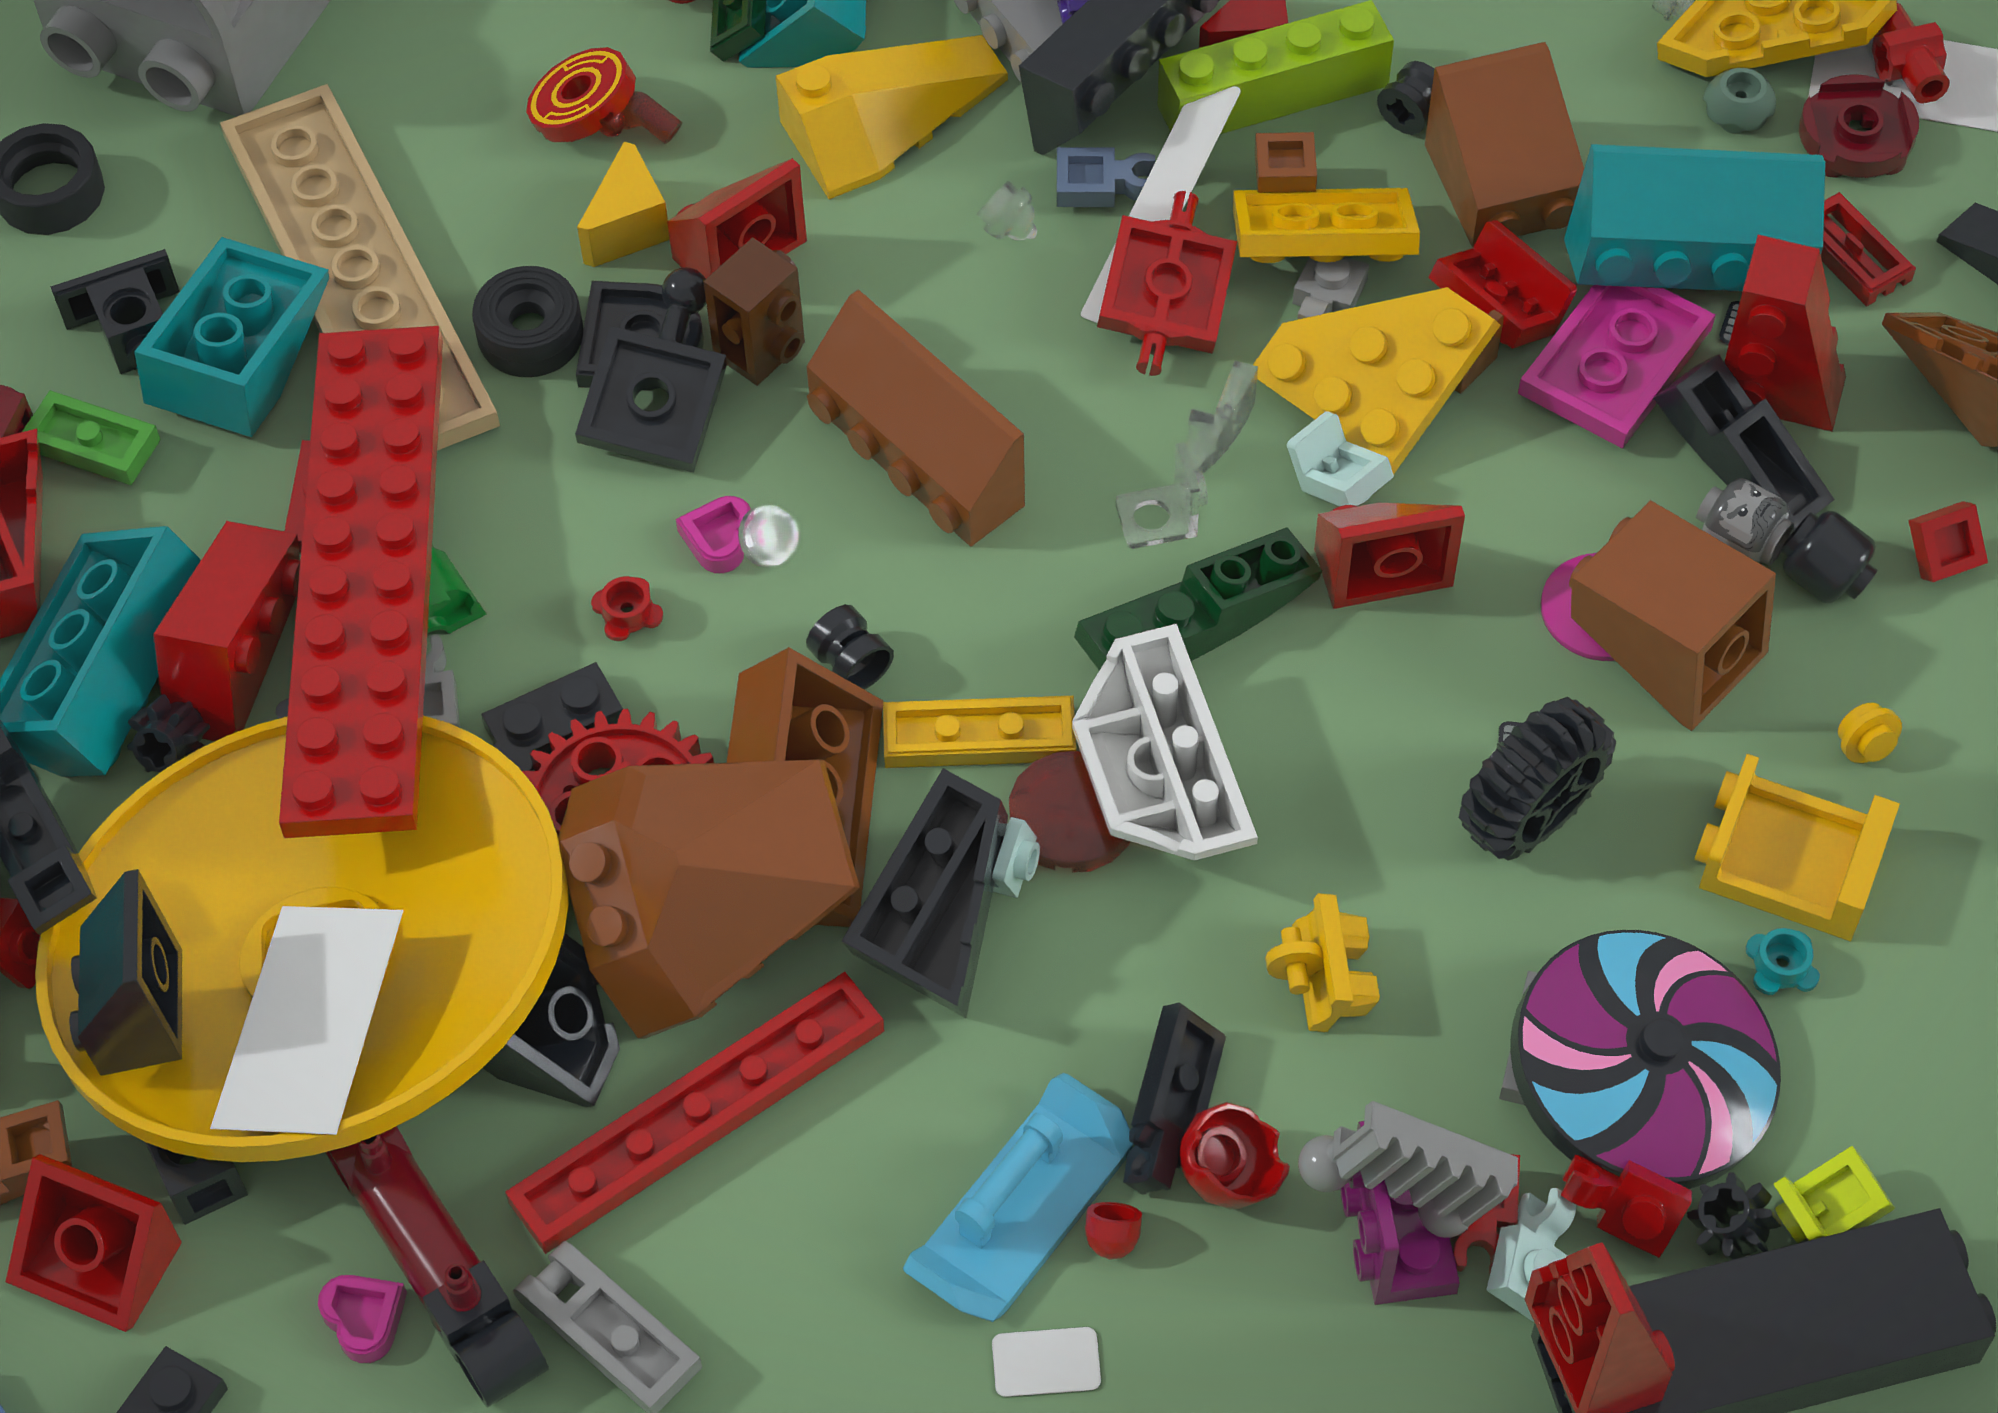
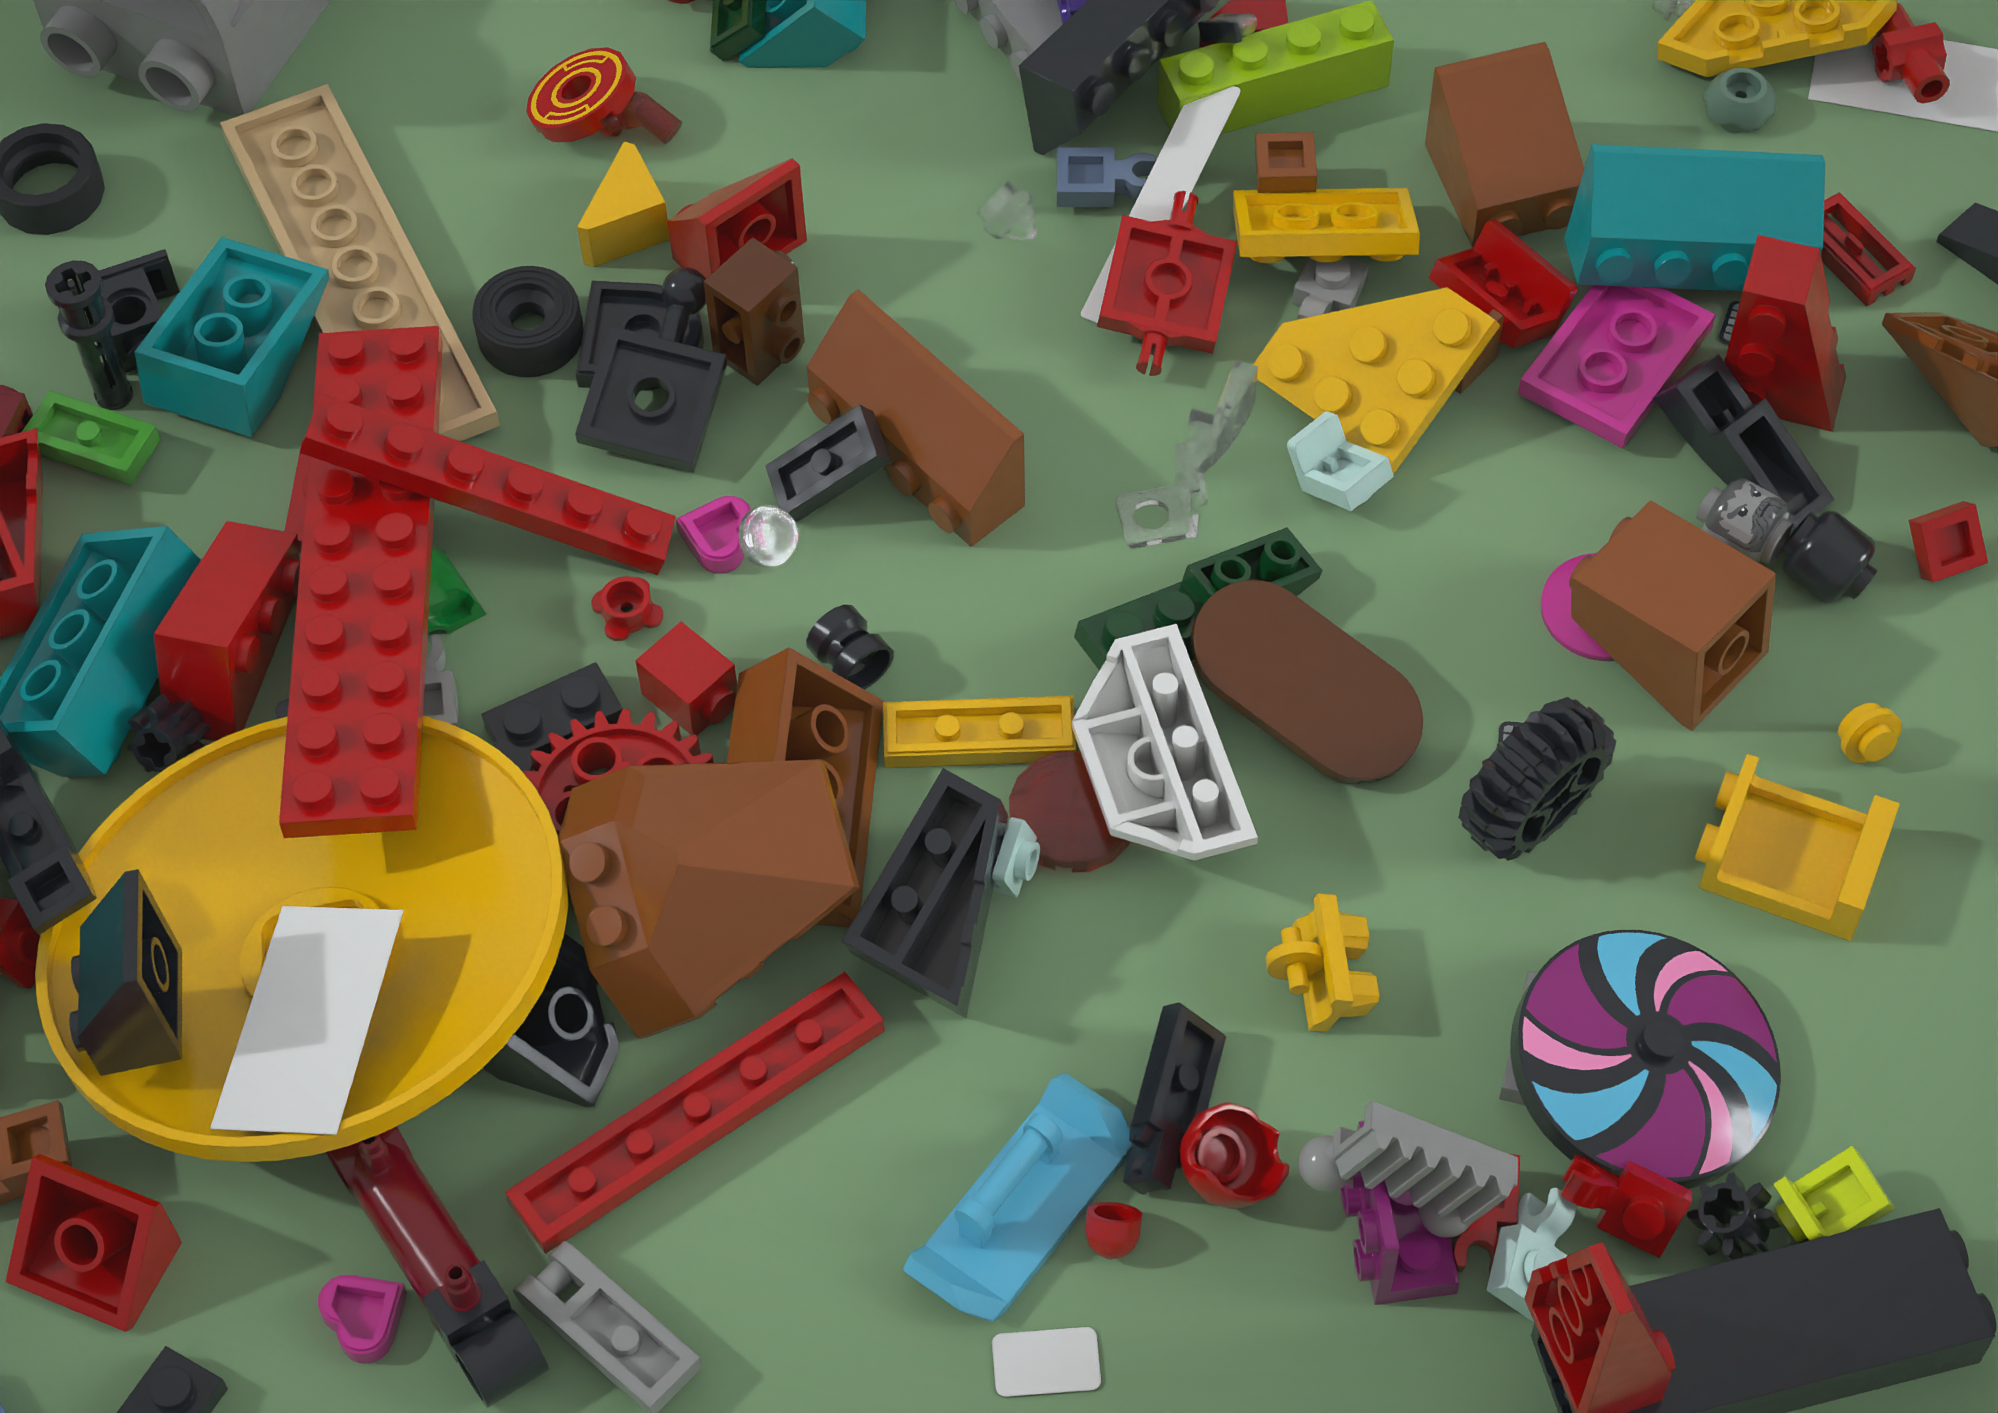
black brick [146,1143,248,1225] -> none
yellow wedge [776,35,1008,199] -> none
red slope [1314,503,1465,609] -> none
black wheel [1377,61,1435,135] -> none
teal plate [1746,928,1820,995] -> none
dark red plate [1799,74,1919,178] -> none
none -> black pin [45,260,134,410]
none -> red plate [299,393,676,576]
none -> red brick [635,621,737,735]
none -> black plate [765,404,891,523]
none -> reddish brown tile [1191,580,1423,784]
none -> black piece [1198,13,1257,43]

